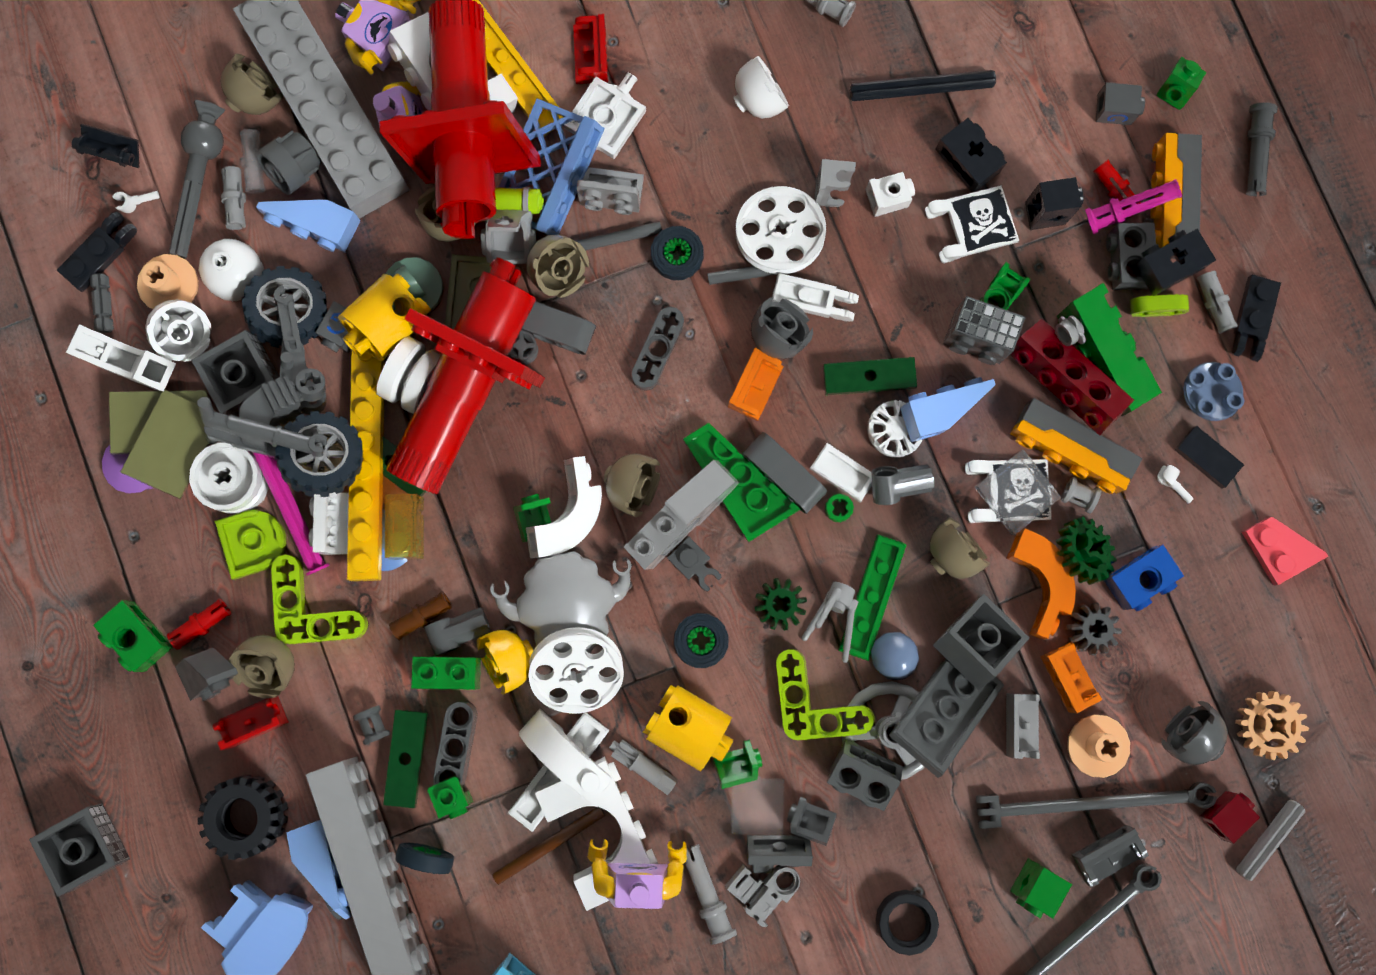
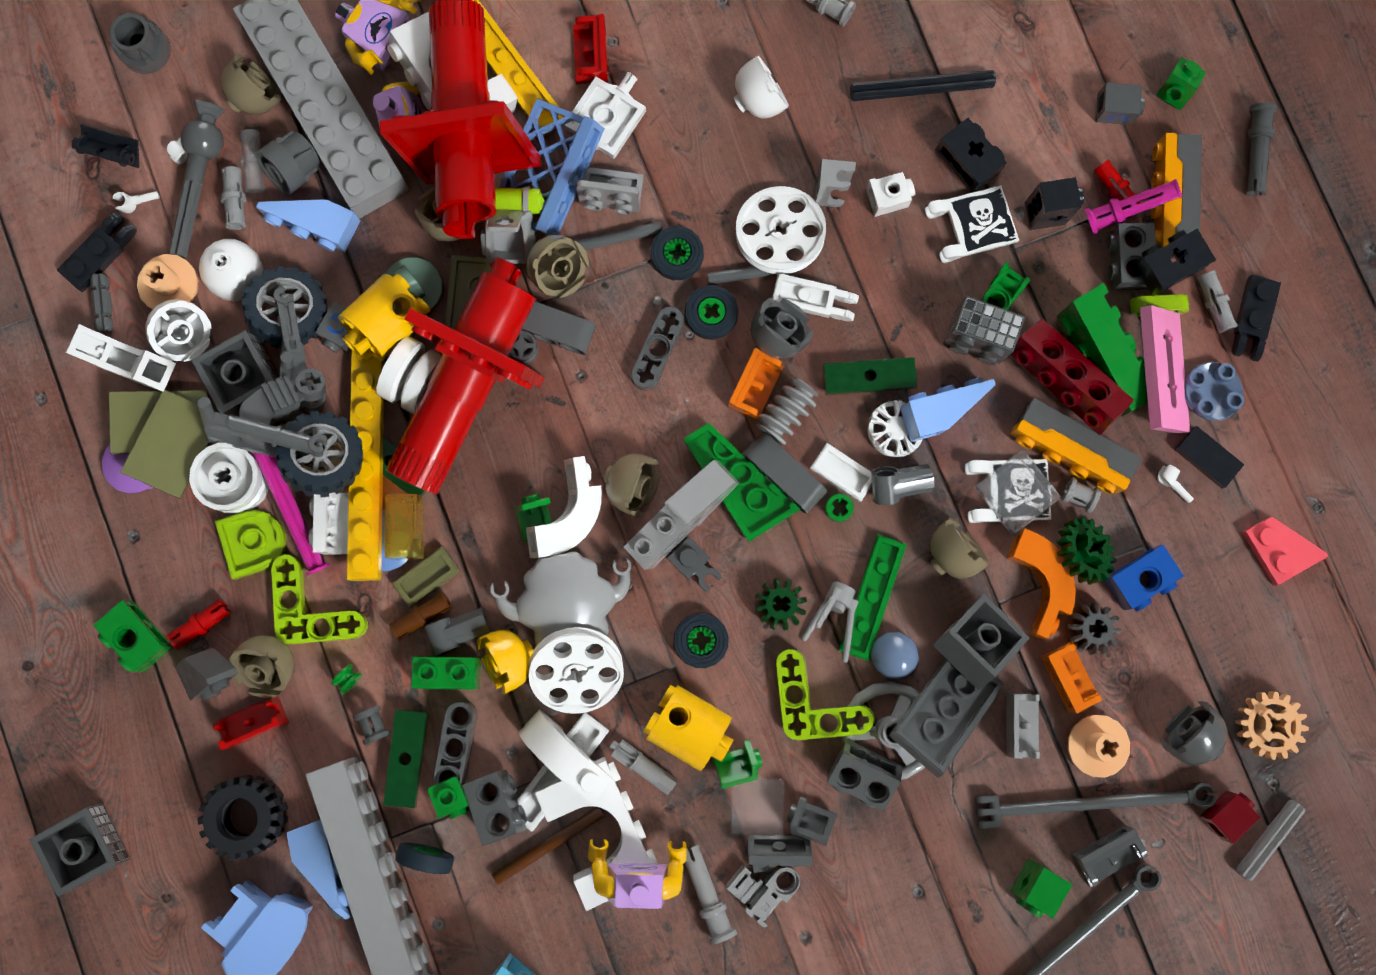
black tyre [876,890,939,956] -> none
light grey plate [1055,315,1086,346] -> none
none -> dark grey piece [110,13,171,74]
none -> white hand [167,137,189,165]
none -> green bush [331,664,362,695]
none -> olive tile [392,546,461,608]
none -> dark grey brick [462,770,527,846]
none -> black bush [685,285,739,340]
none -> light grey piece [755,376,818,446]
none -> bright pink piece [1140,305,1190,434]

